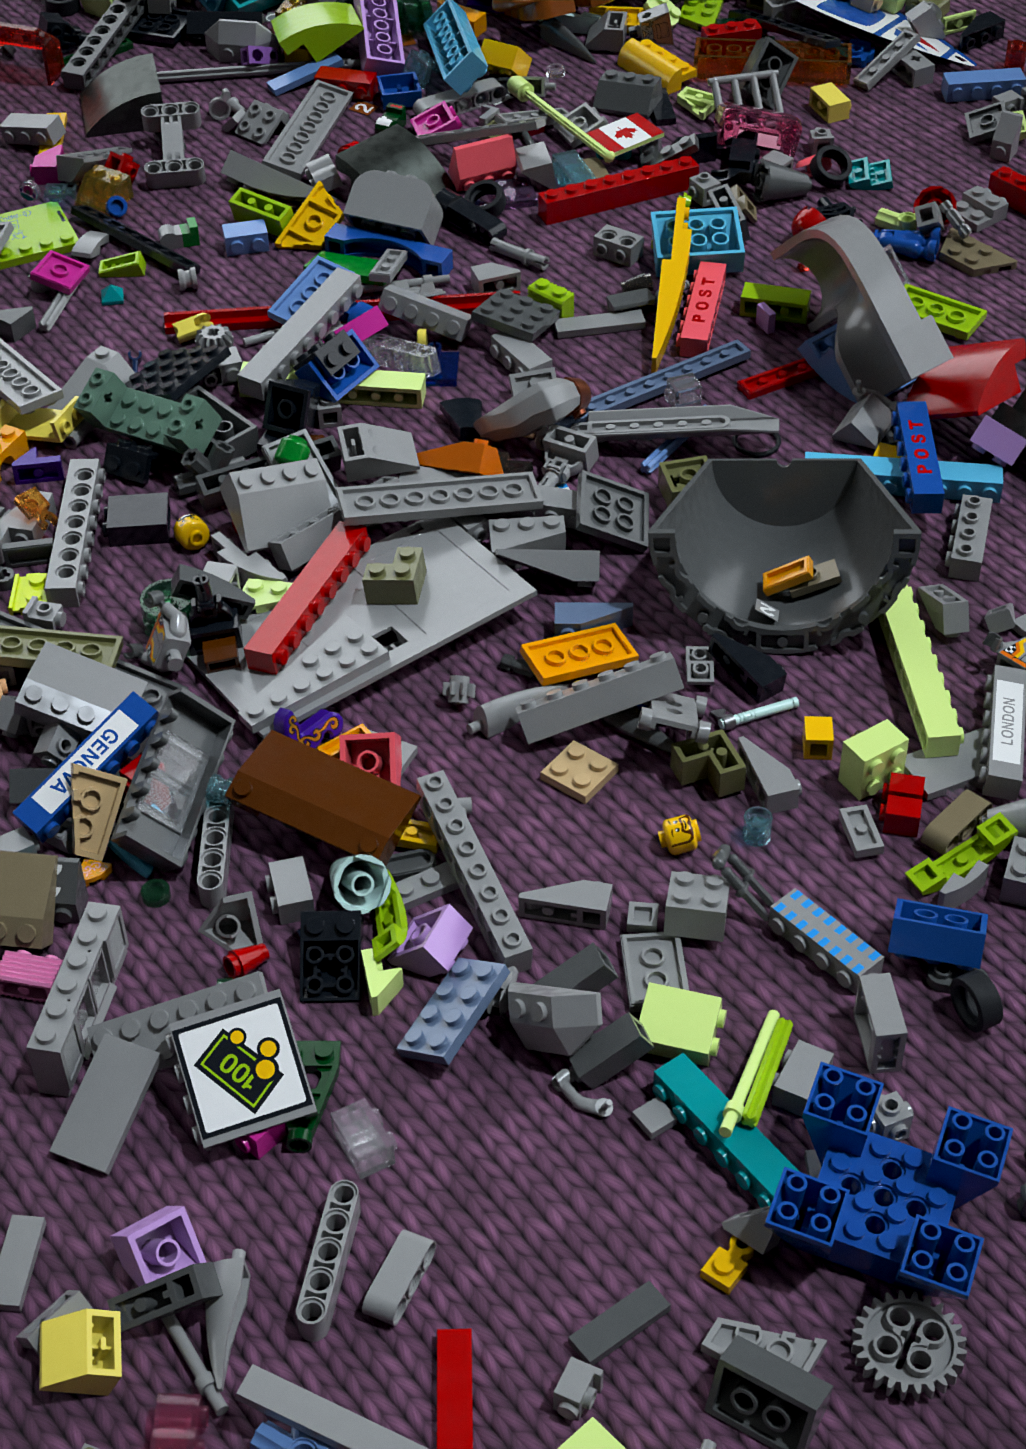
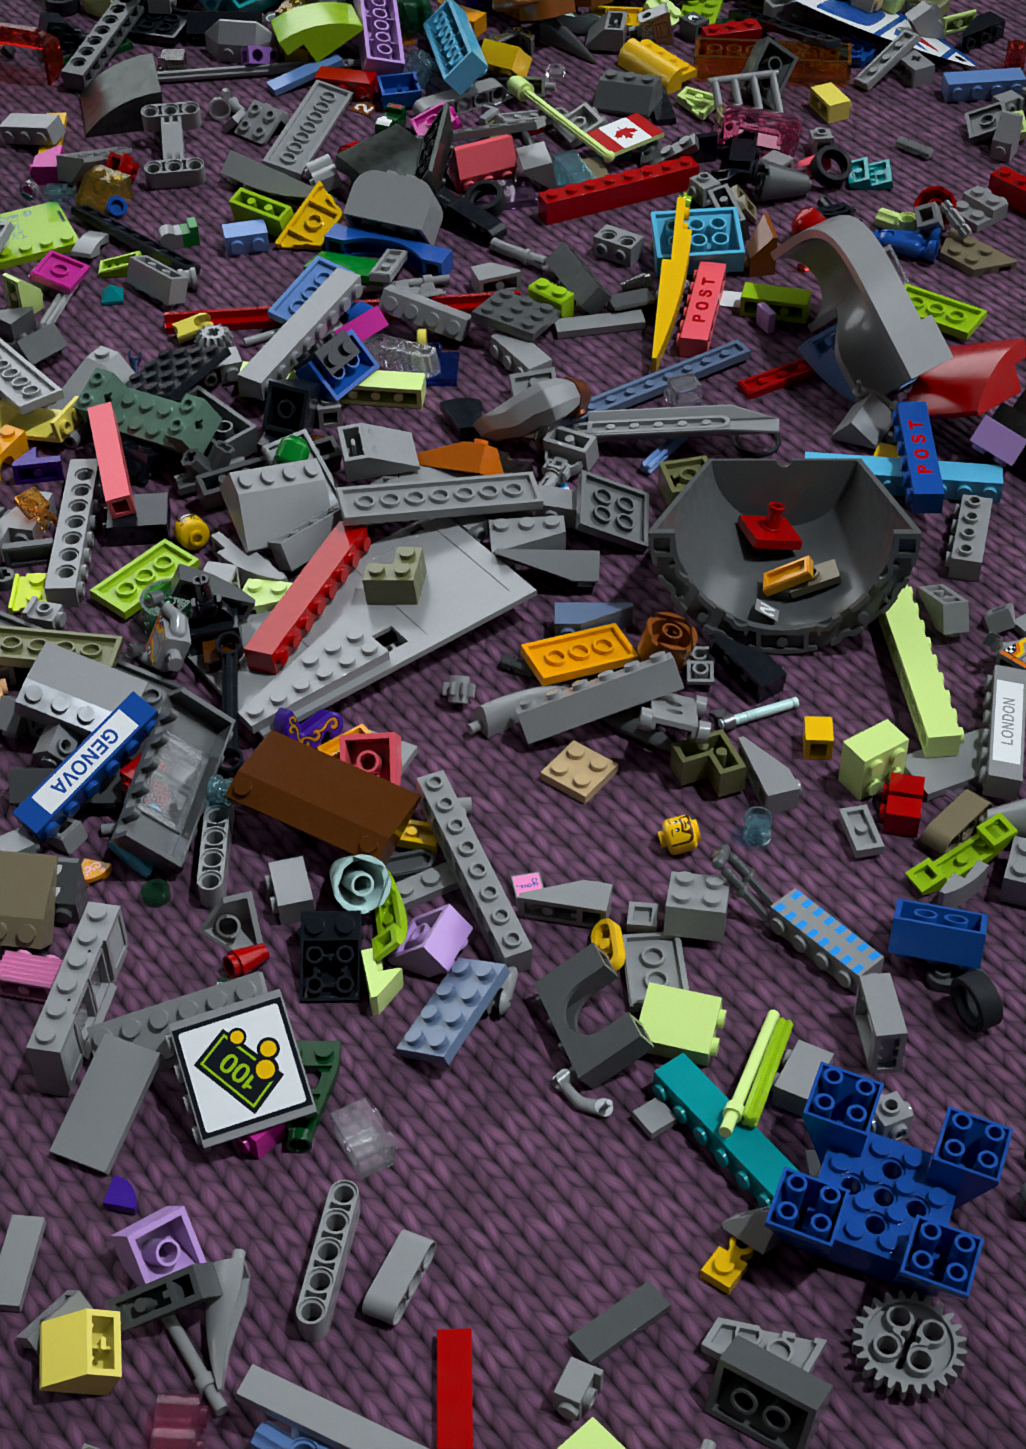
tan wing [71,763,128,862] -> none
light grey wedge [508,982,603,1056] -> none
none -> yellowish green slope [2,273,45,314]
none -> dark grey slope [9,322,68,366]
none -> coral brick [87,402,136,519]
none -> lime plate [90,539,201,620]
none -> dark purple tile [103,1175,137,1215]
none -> light grey brick [126,255,189,307]
none -> clear smoke brick [158,49,188,71]
none -> black piece [215,632,245,778]
none -> pearl dark grey slope [414,103,454,196]
none -> dark grey animal [488,26,534,56]
none -> bright pink tile [511,872,544,905]
none -> dark grey brick [545,241,612,315]
none -> yellow plate [591,918,626,972]
none -> dark orange brick [637,612,698,673]
none -> dark grey brick [679,11,709,43]
none -> white sticker [720,291,742,308]
none -> red tile [737,502,803,550]
none -> dark orange slope [744,213,778,277]
none -> light grey axle [895,136,933,160]

